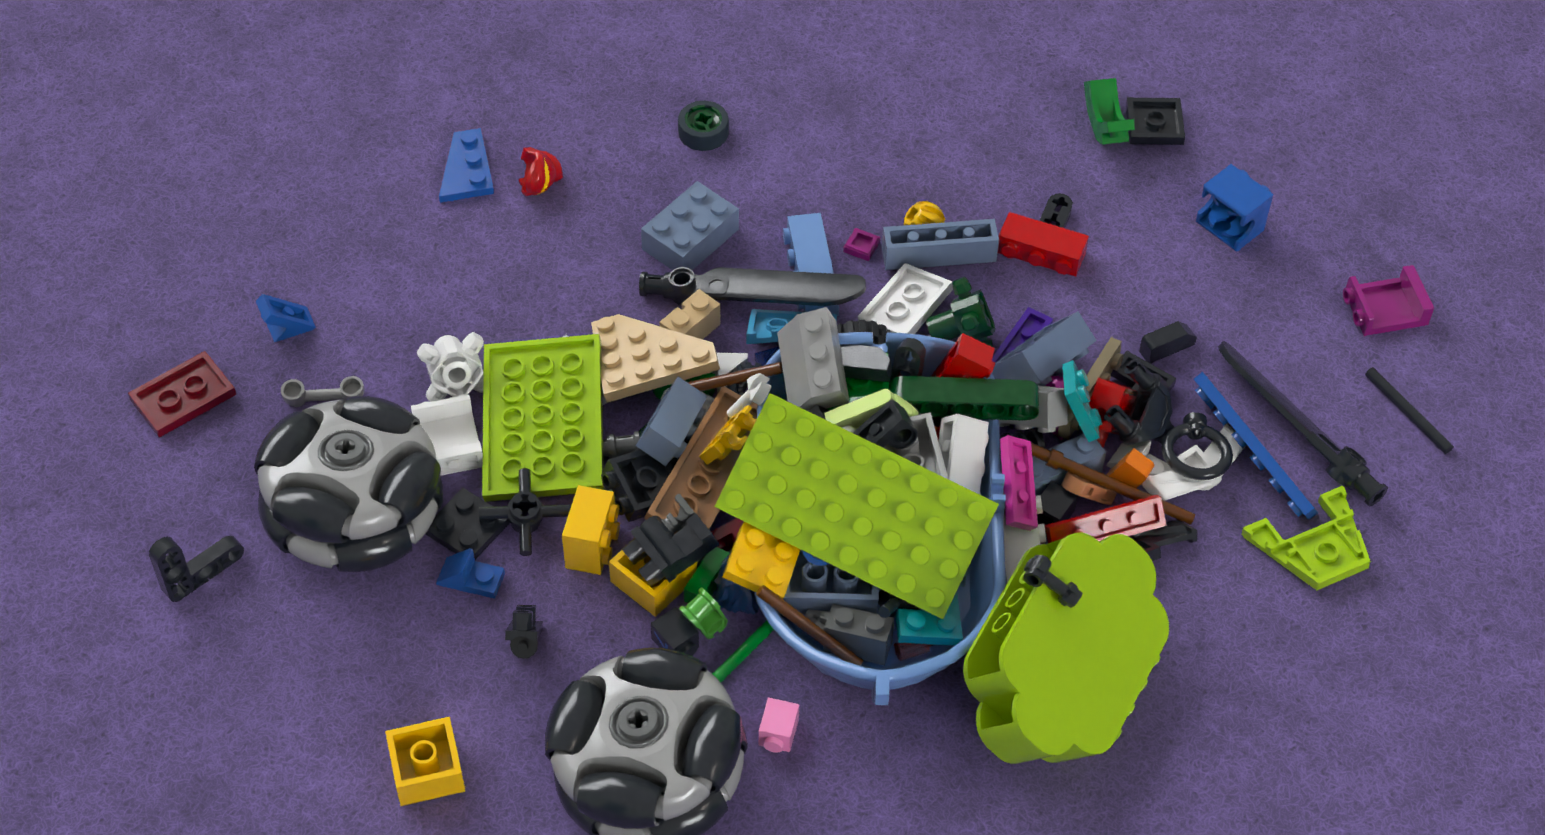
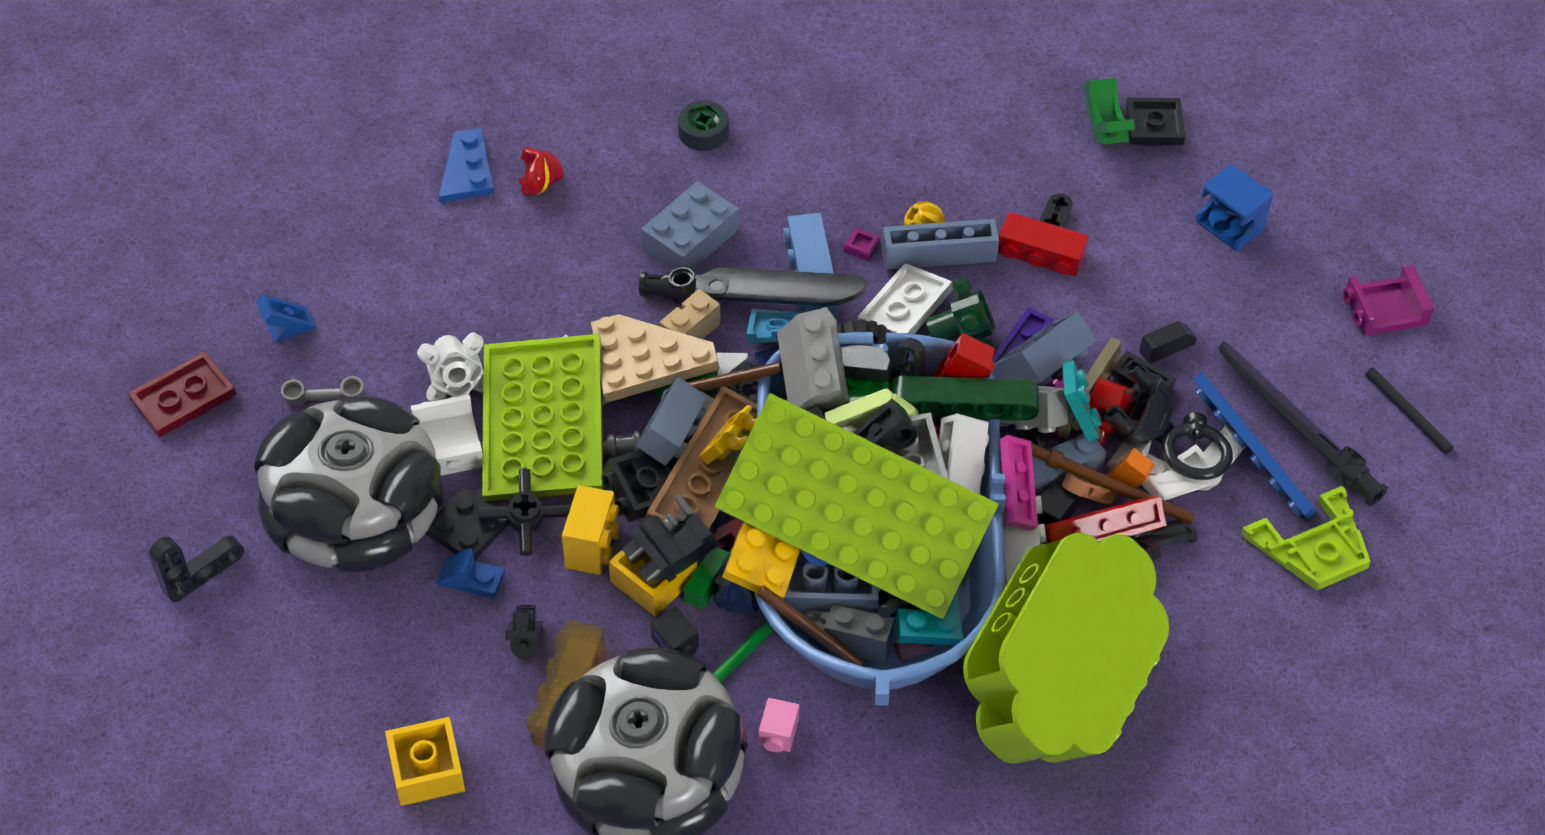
bright green piece [678,587,728,640] -> none
white bar [727,373,772,418] -> none
black bar [1023,555,1083,608] -> none
none -> clear yellow brick [527,620,605,745]

